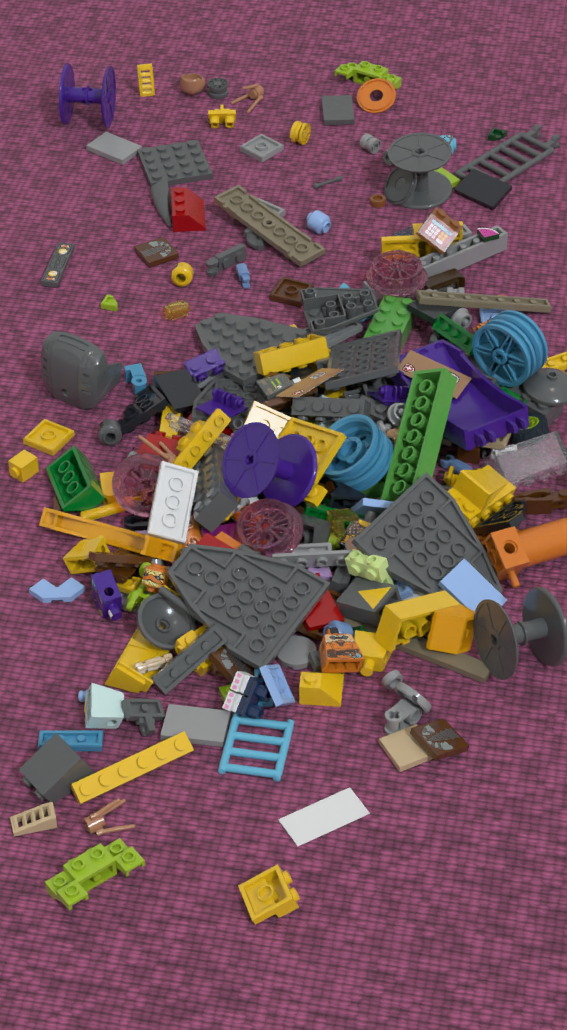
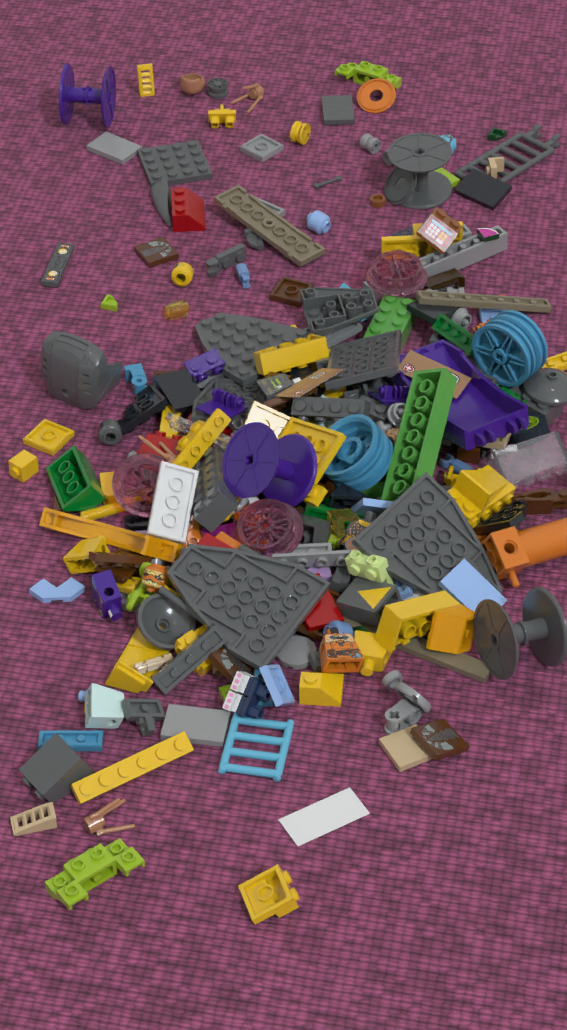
none -> tan bracket [486,157,504,179]

